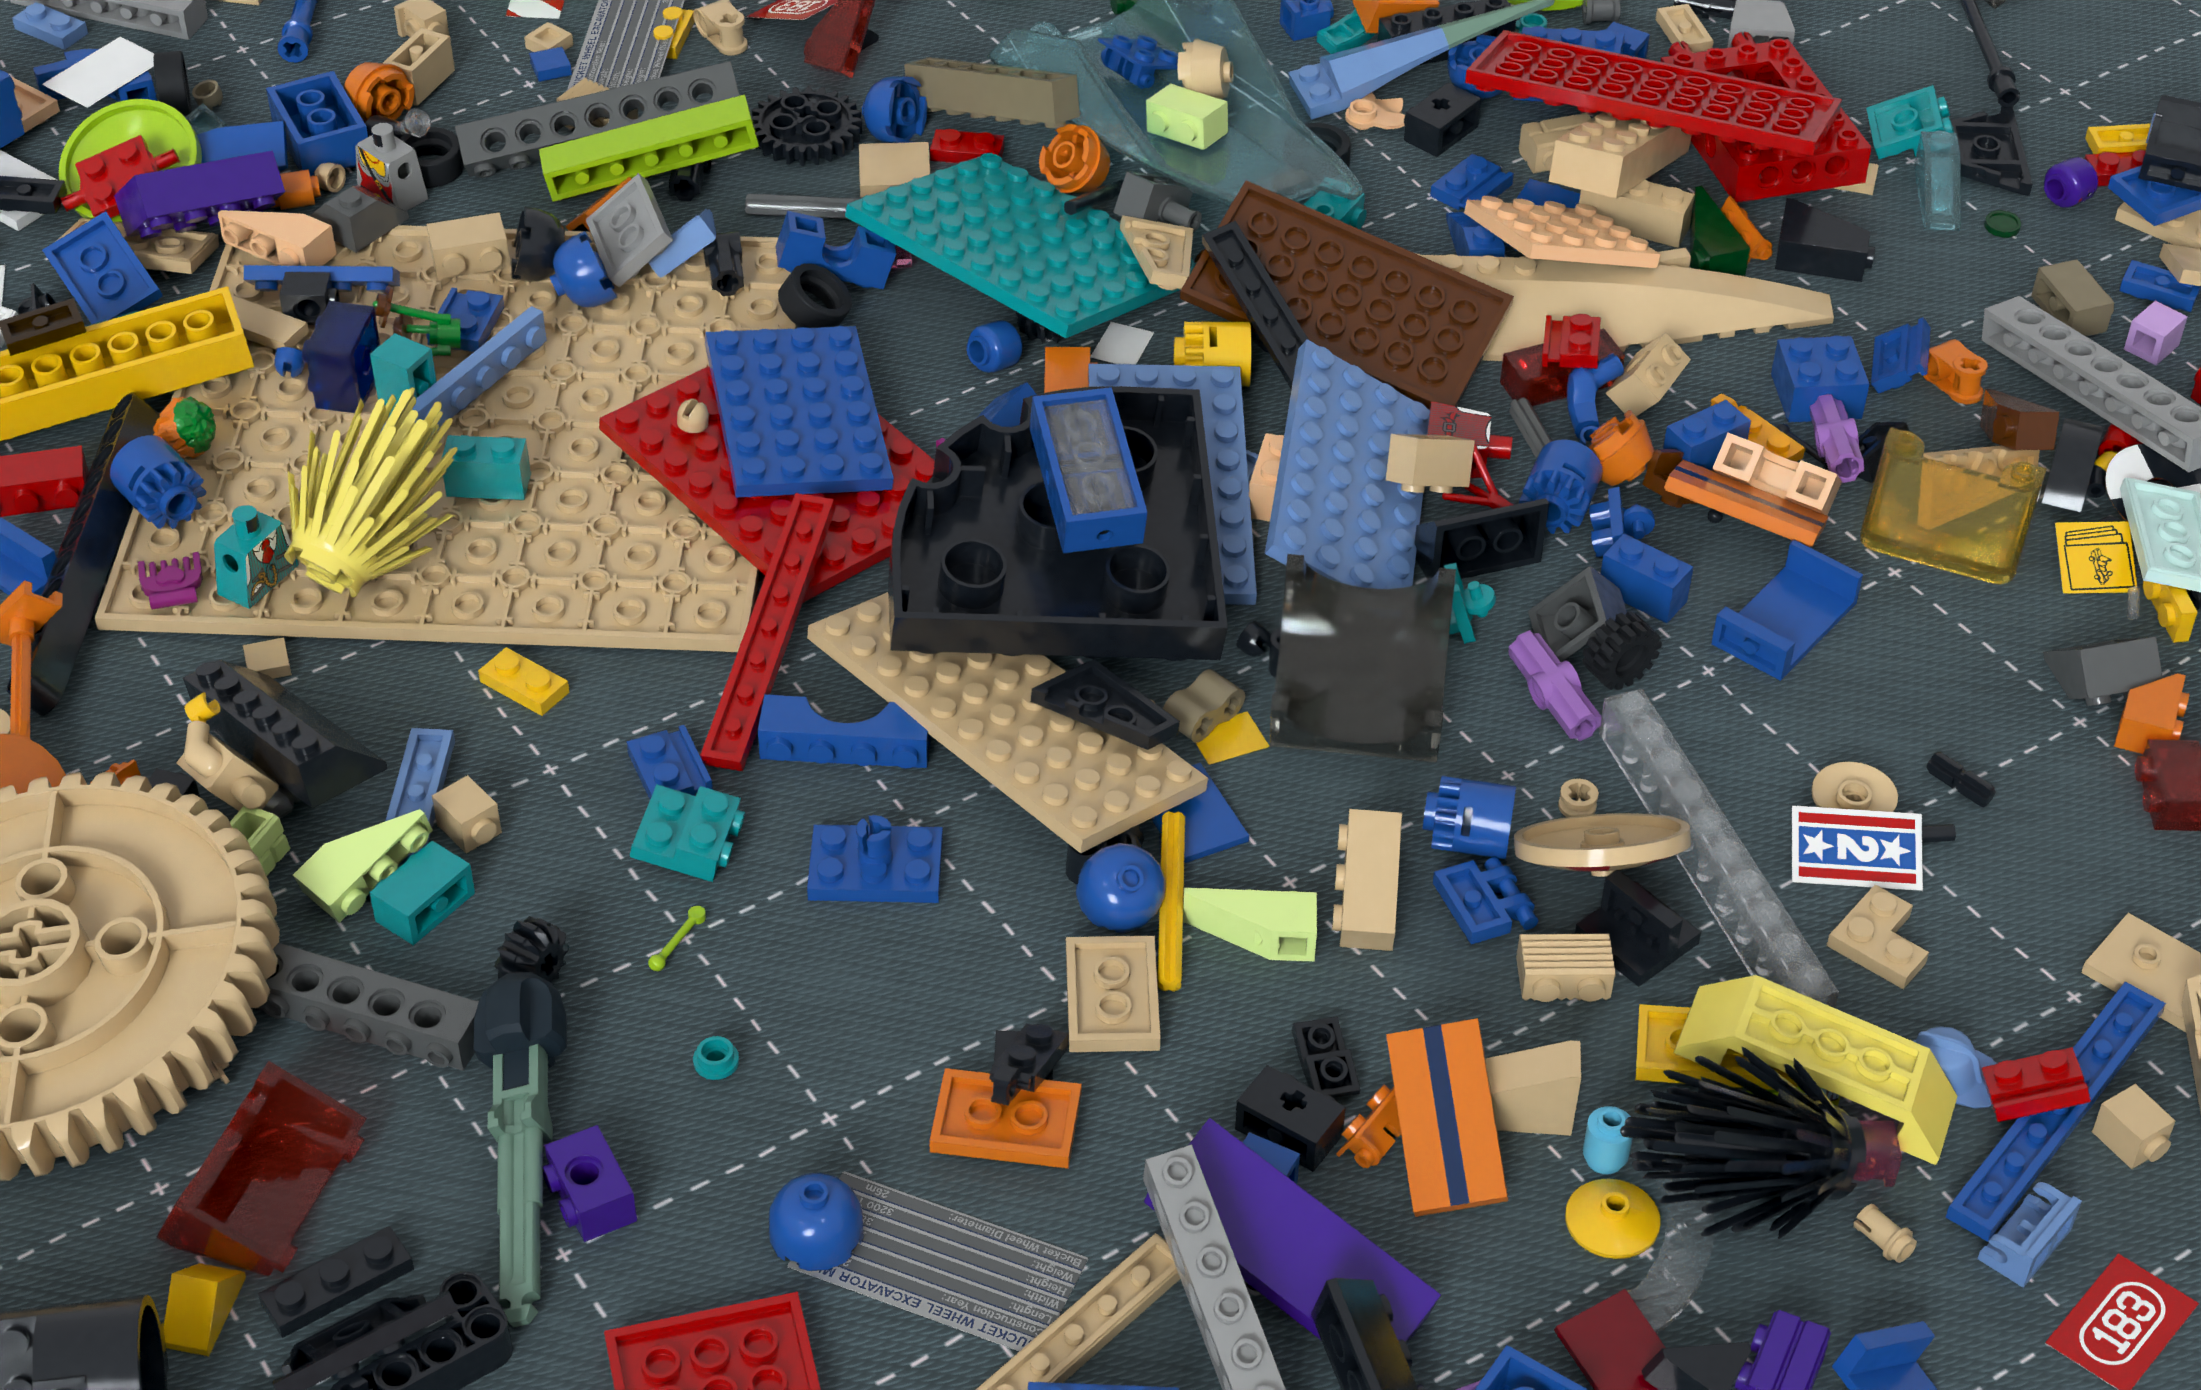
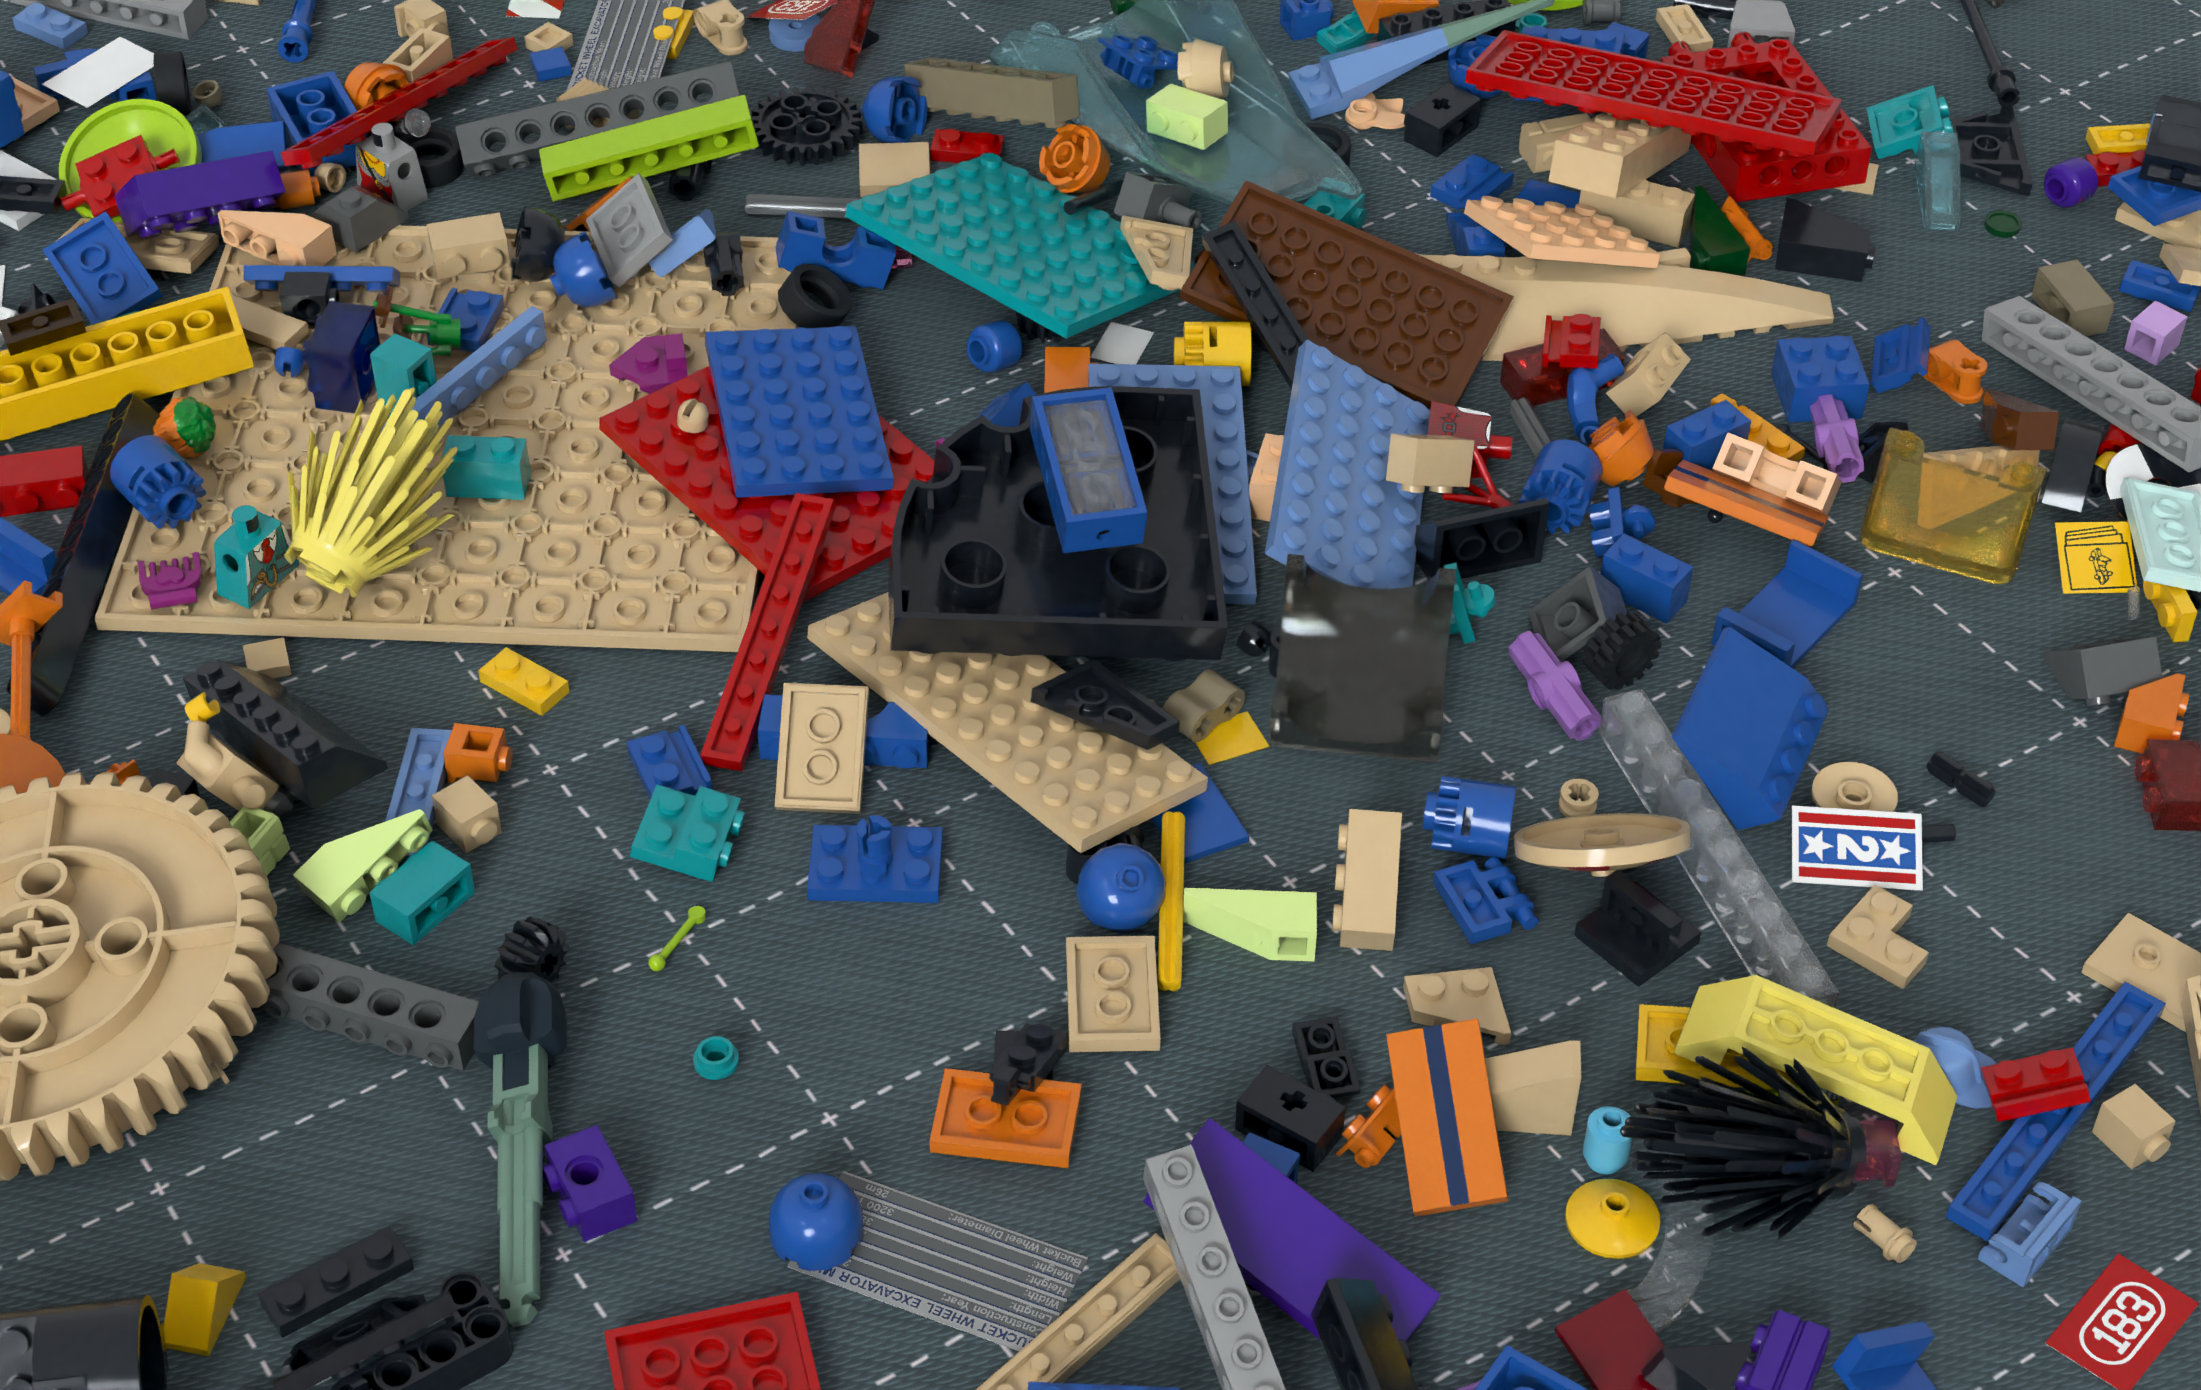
clear red windscreen [156,1061,367,1277] -> none
tan brick [1516,933,1615,1002] -> none
none -> red plate [280,37,518,169]
none -> orange brick [443,723,513,783]
none -> magenta plate [609,333,688,394]
none -> medium blue piece [769,14,822,52]
none -> tan tile [774,683,869,814]
none -> tan wing [1403,967,1511,1045]
none -> blue slope [1672,627,1829,830]

